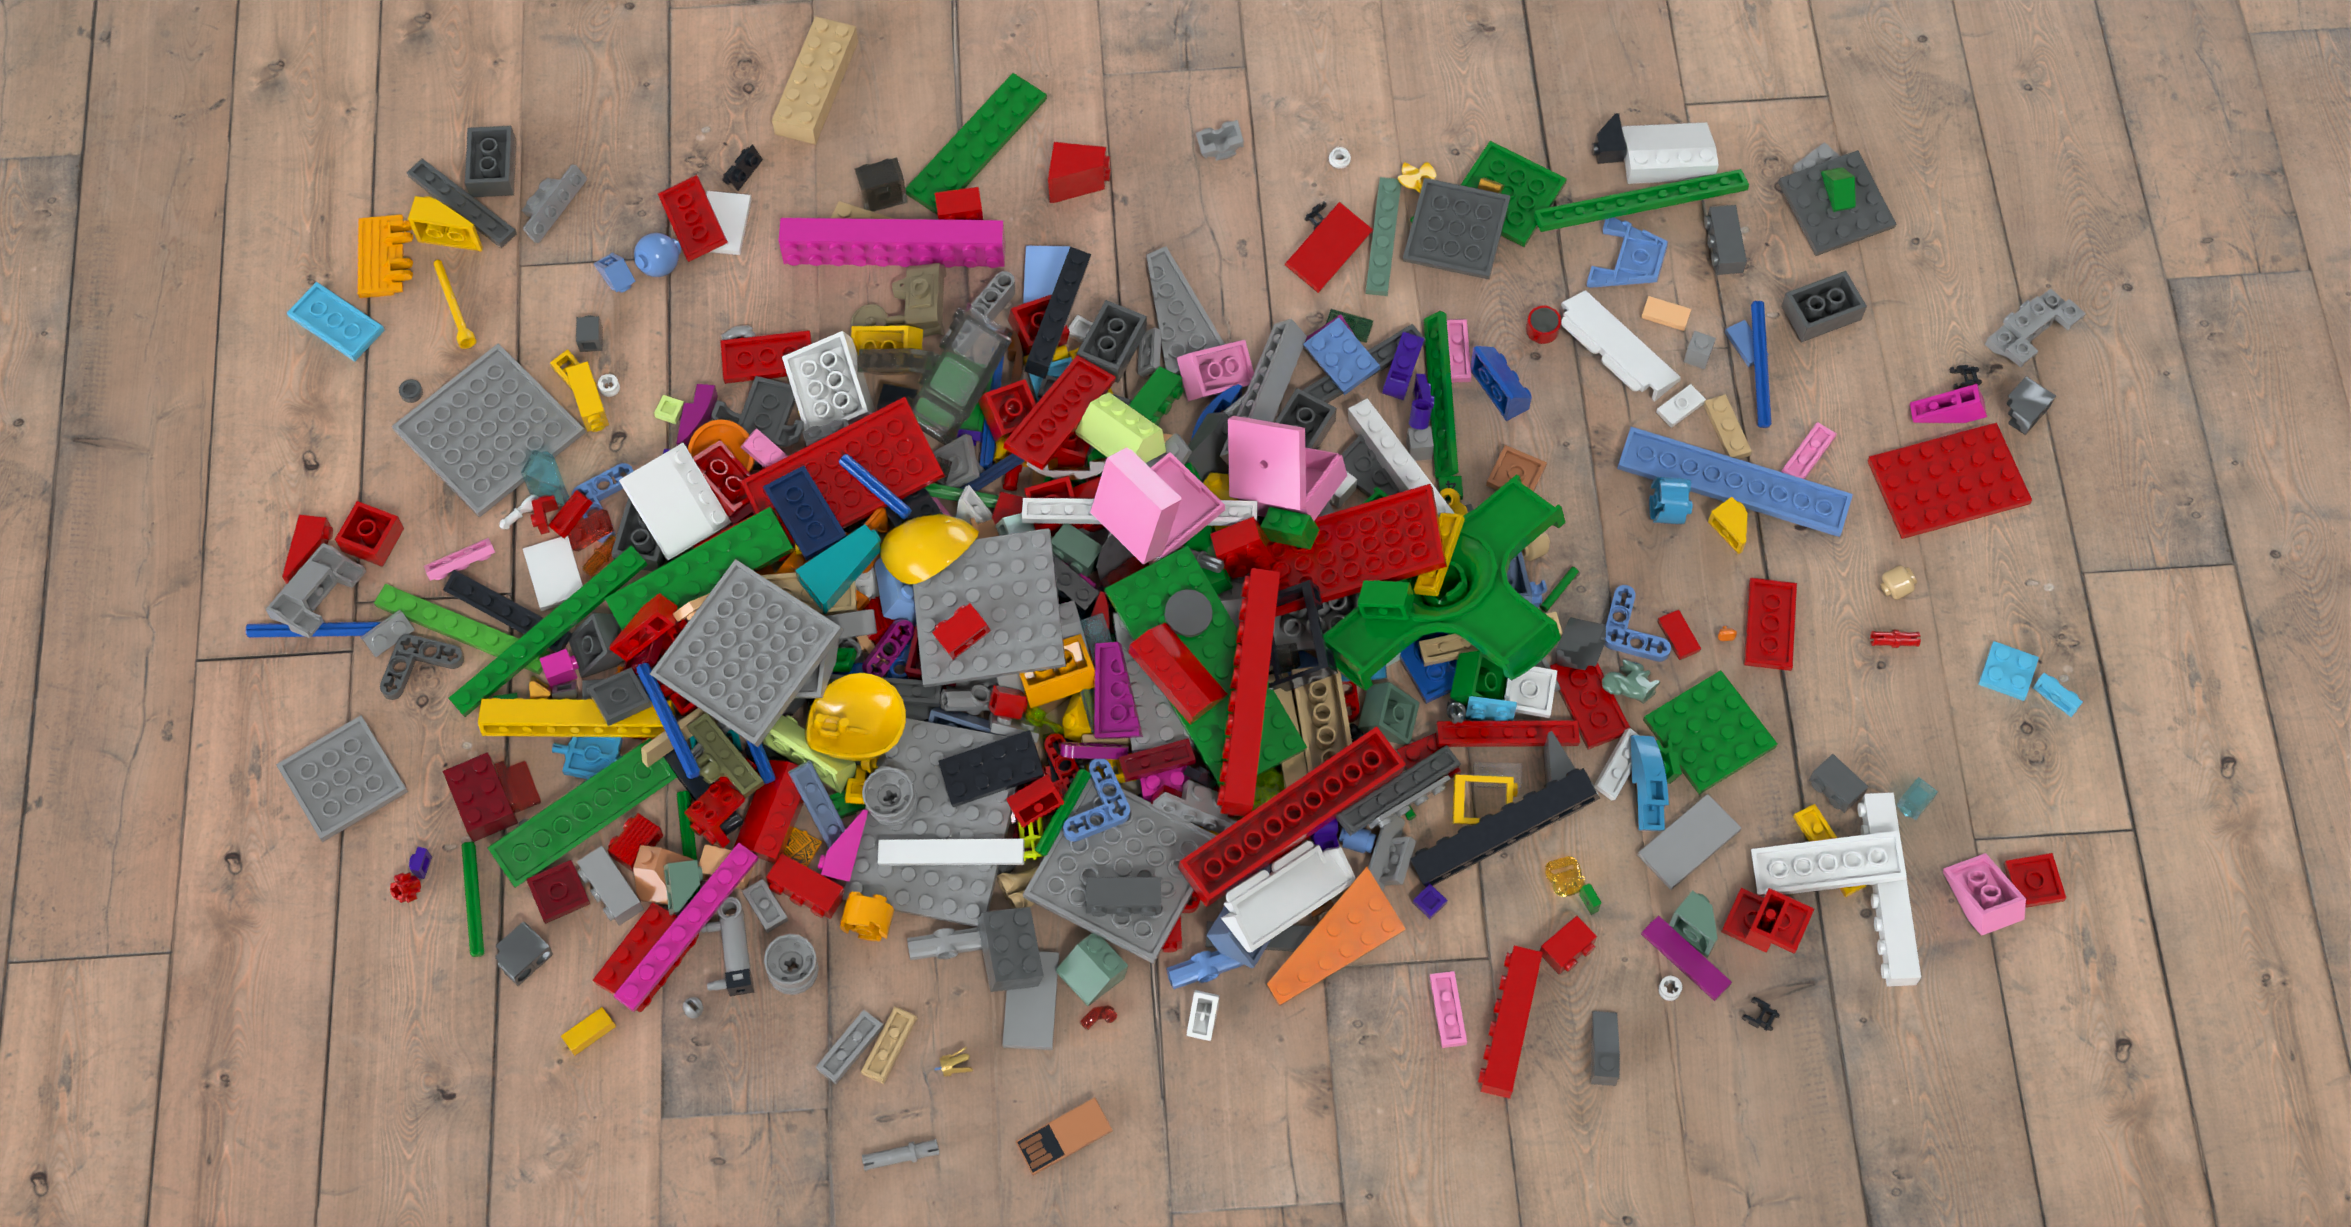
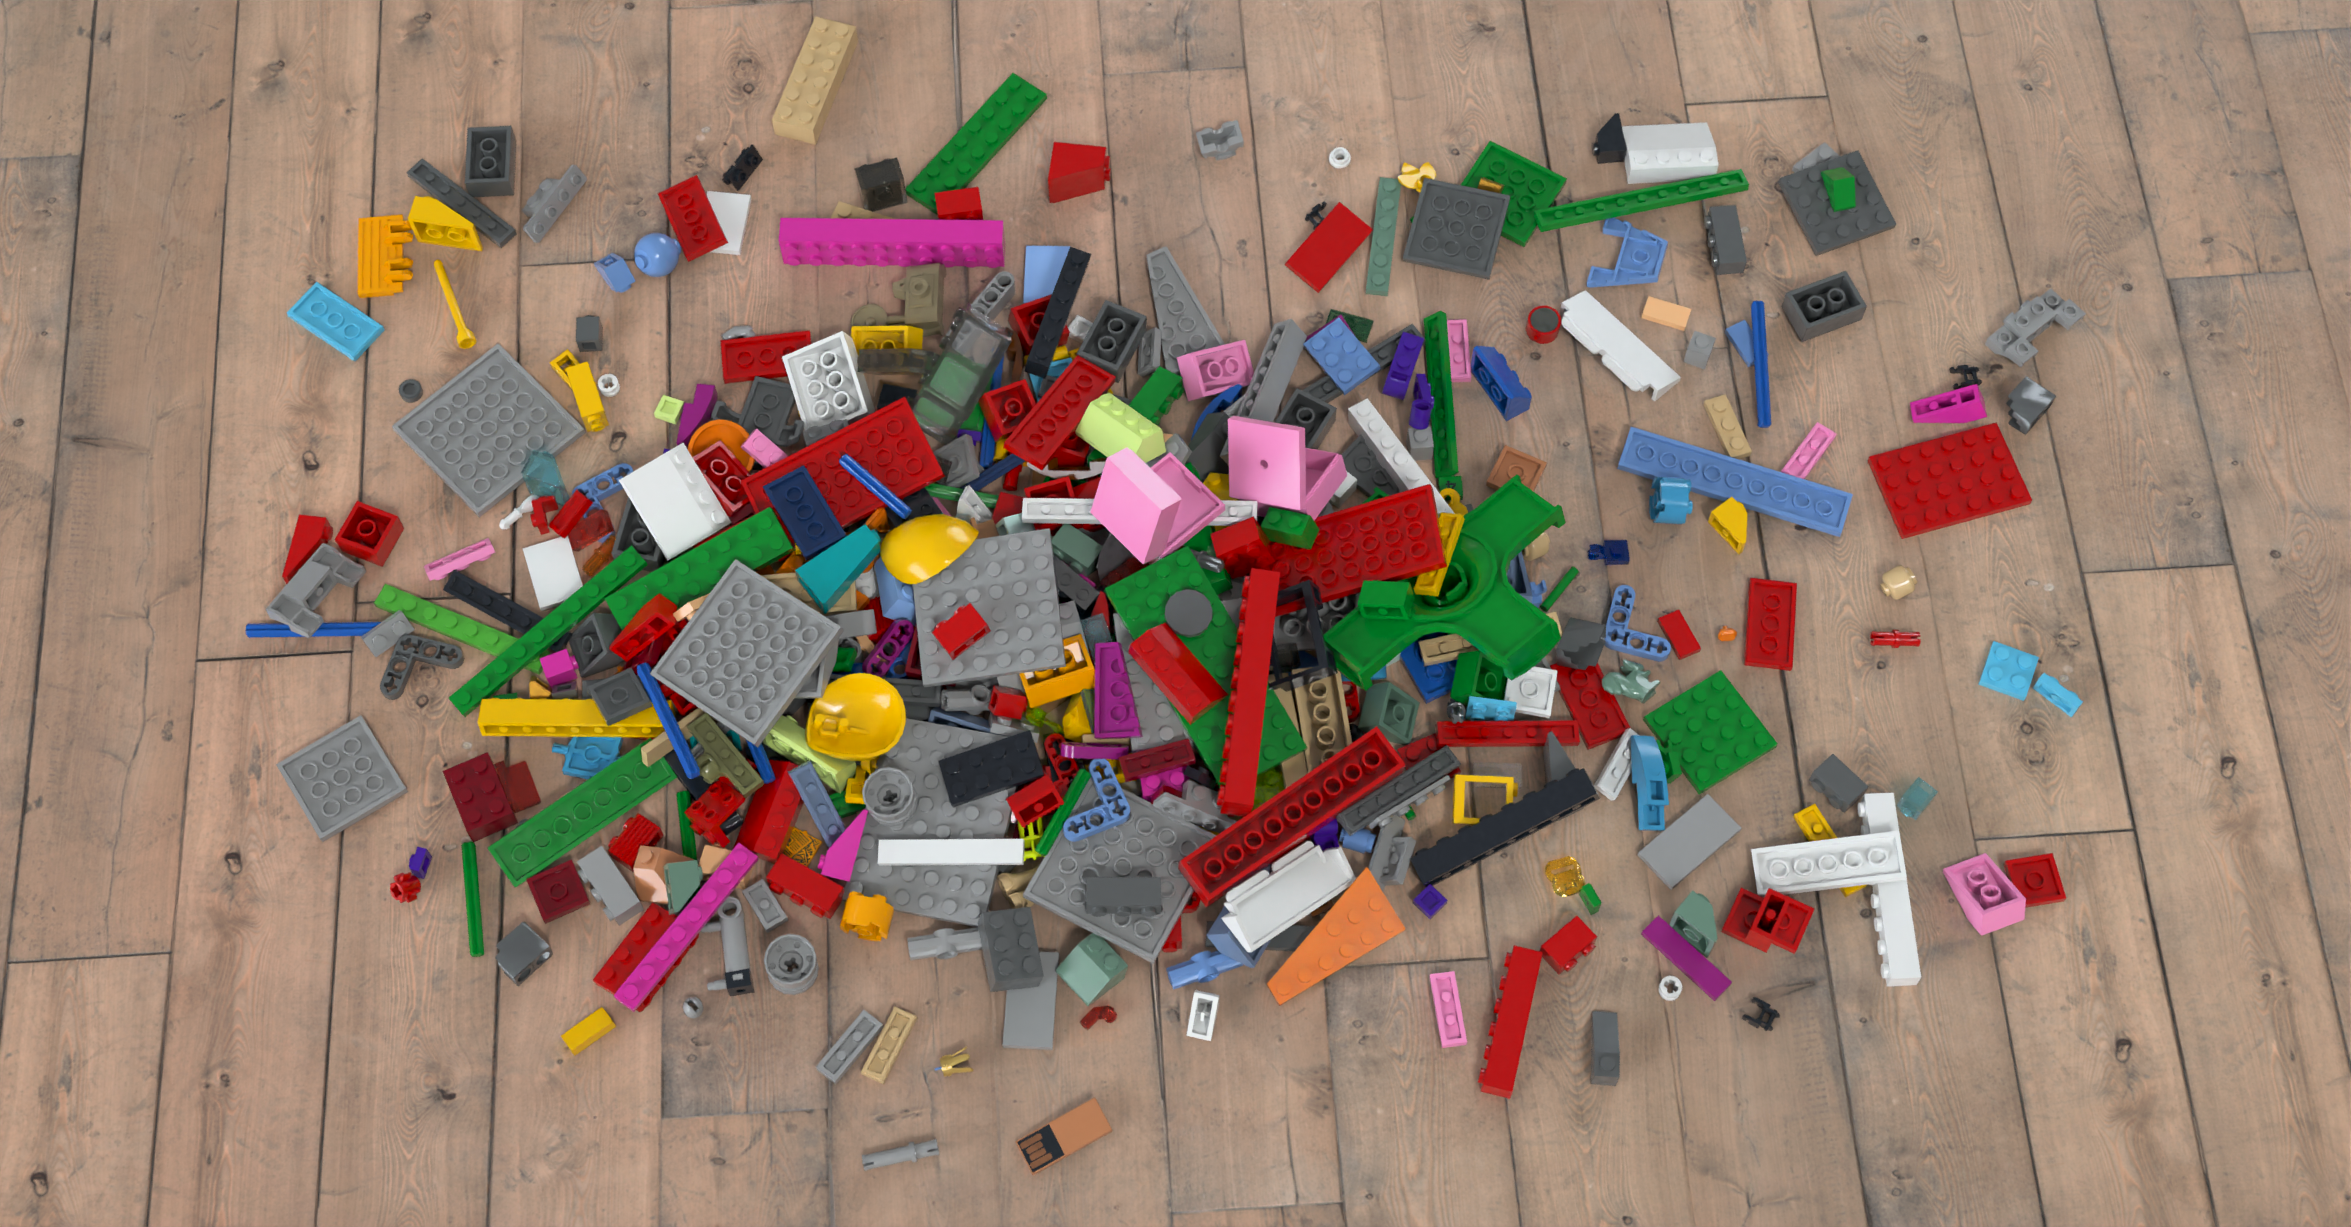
white plate [1656,384,1706,428] -> none
none -> clear blue plate [1587,540,1630,565]

